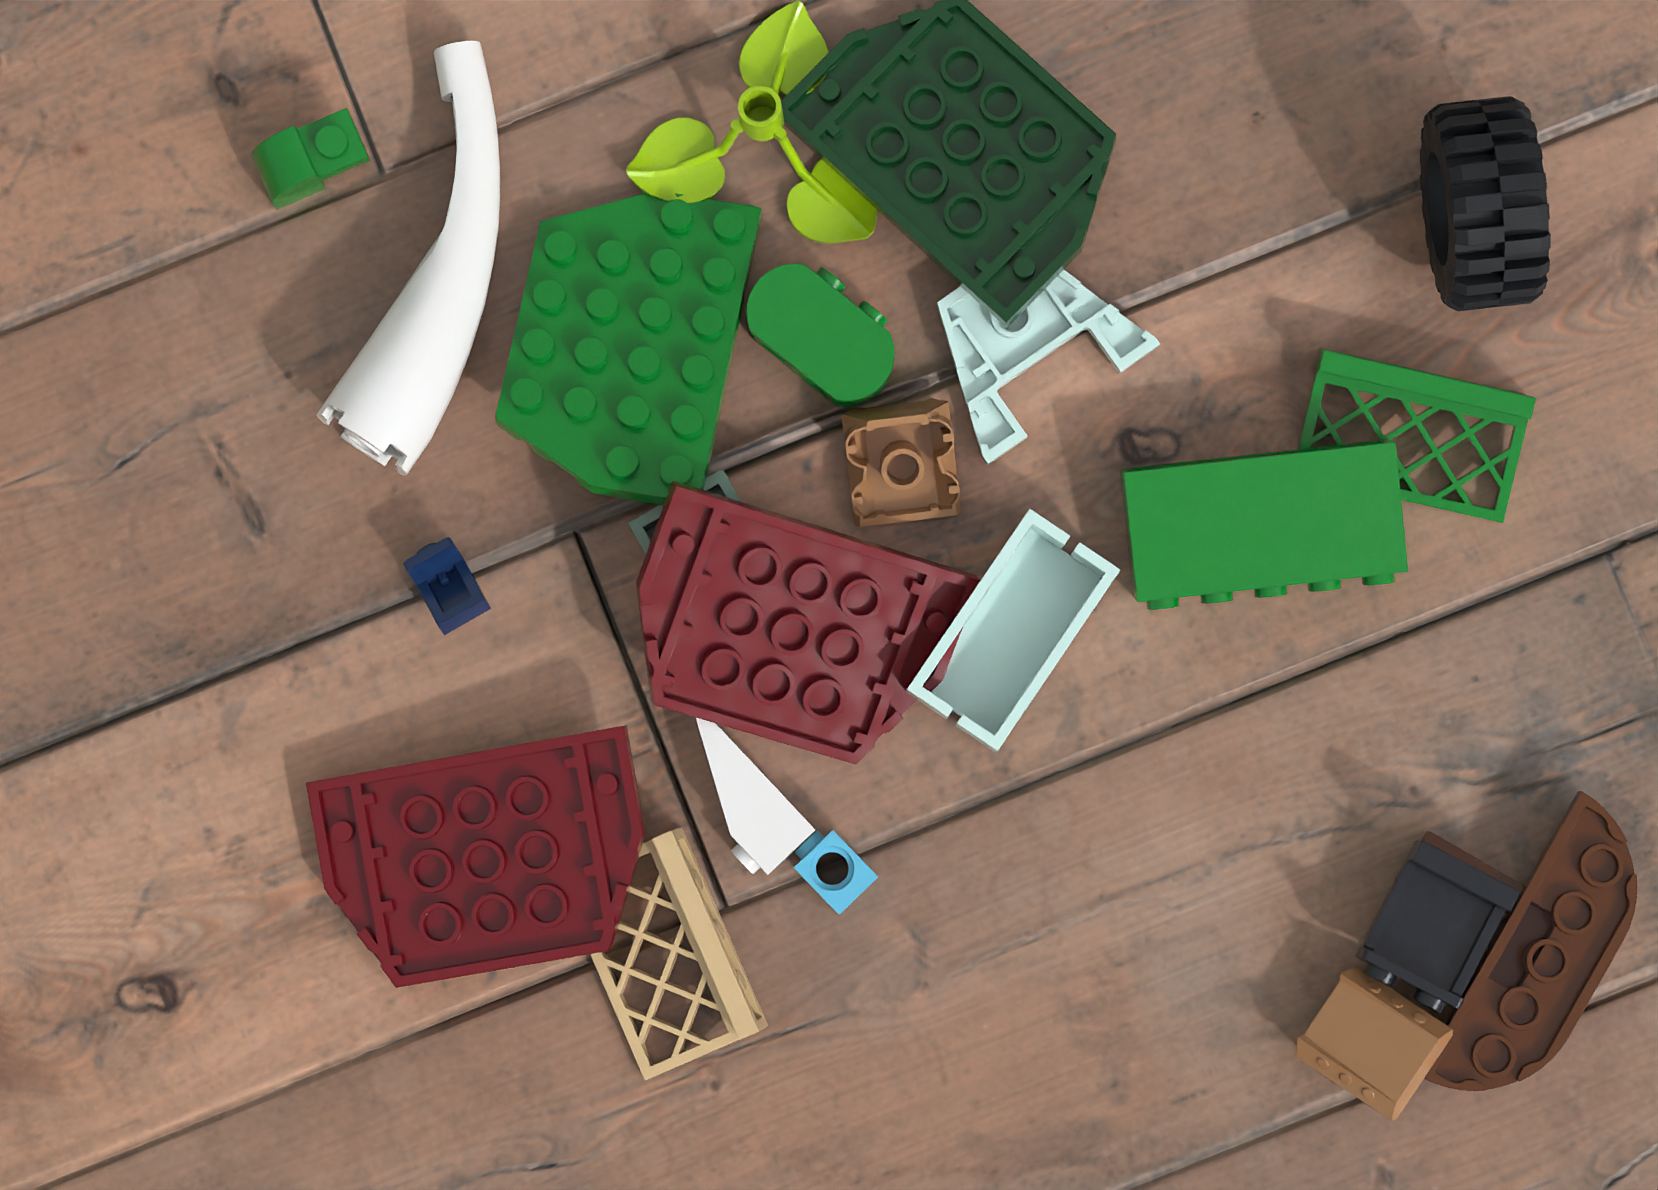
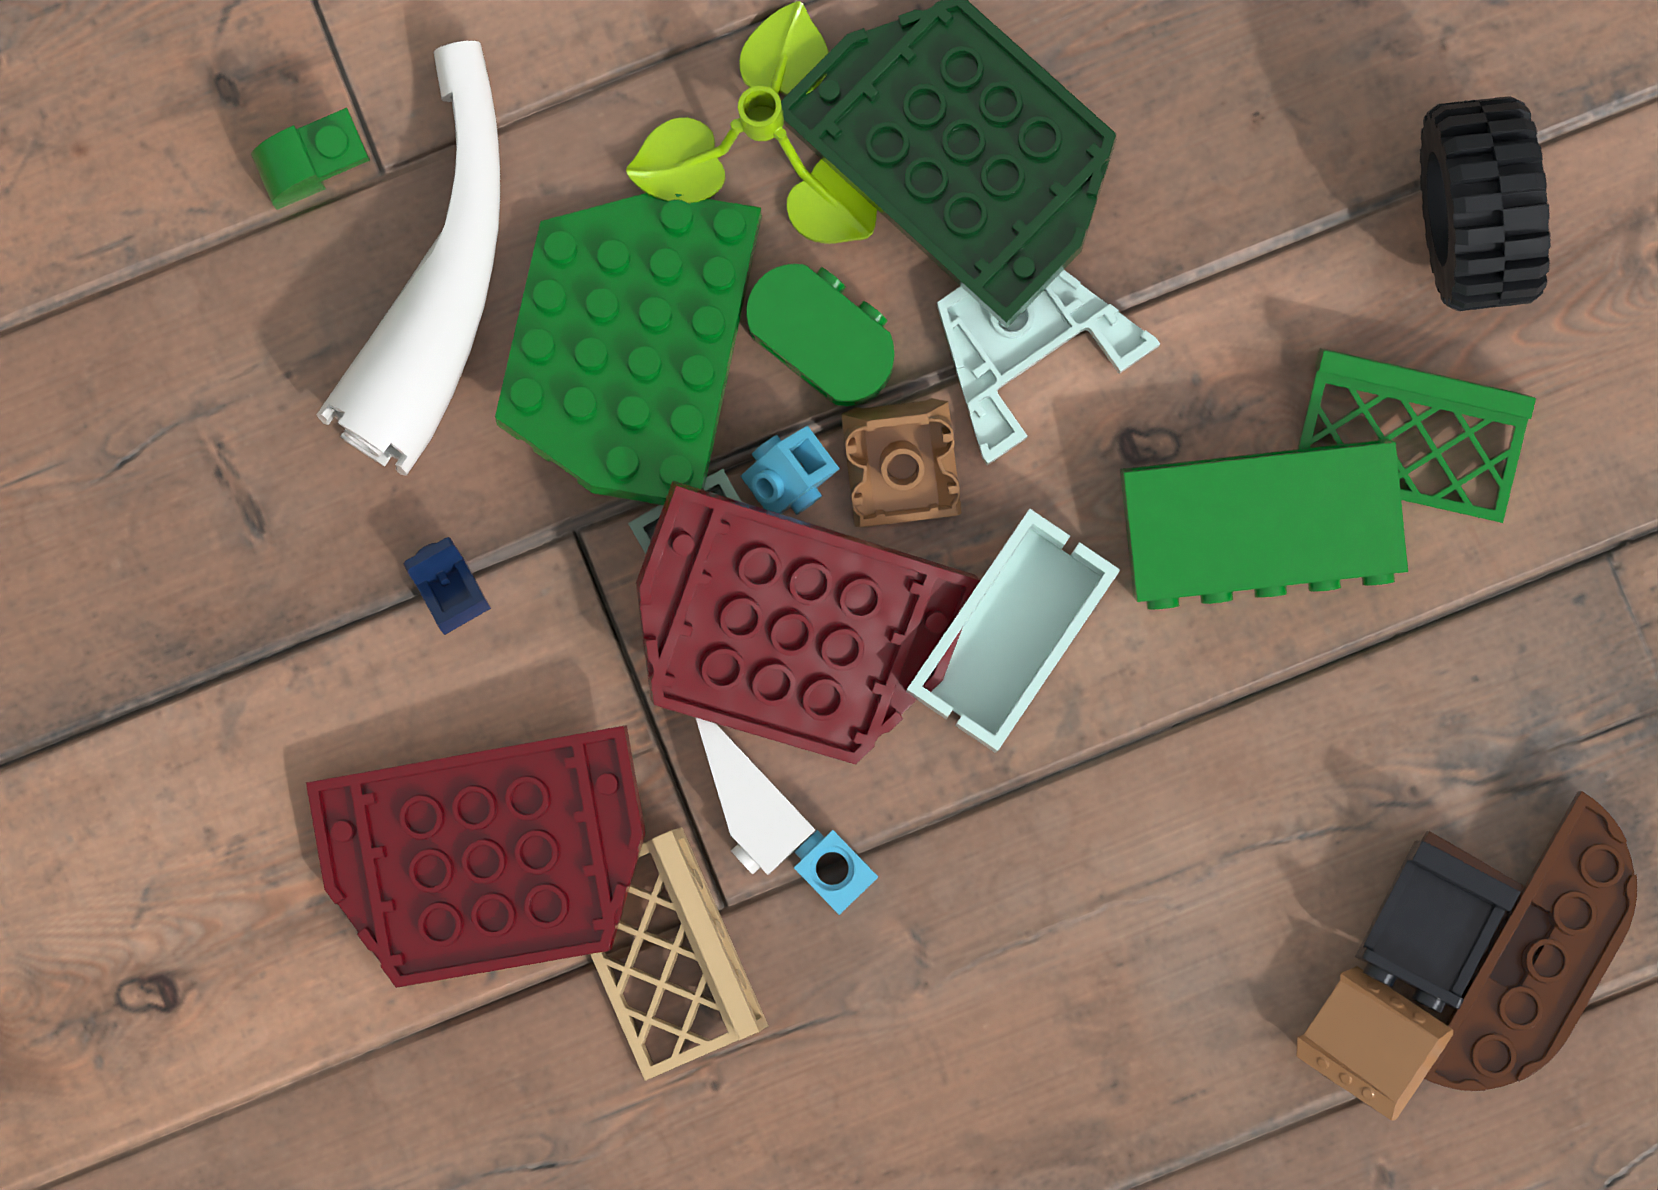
none -> medium azure brick [740,425,840,515]

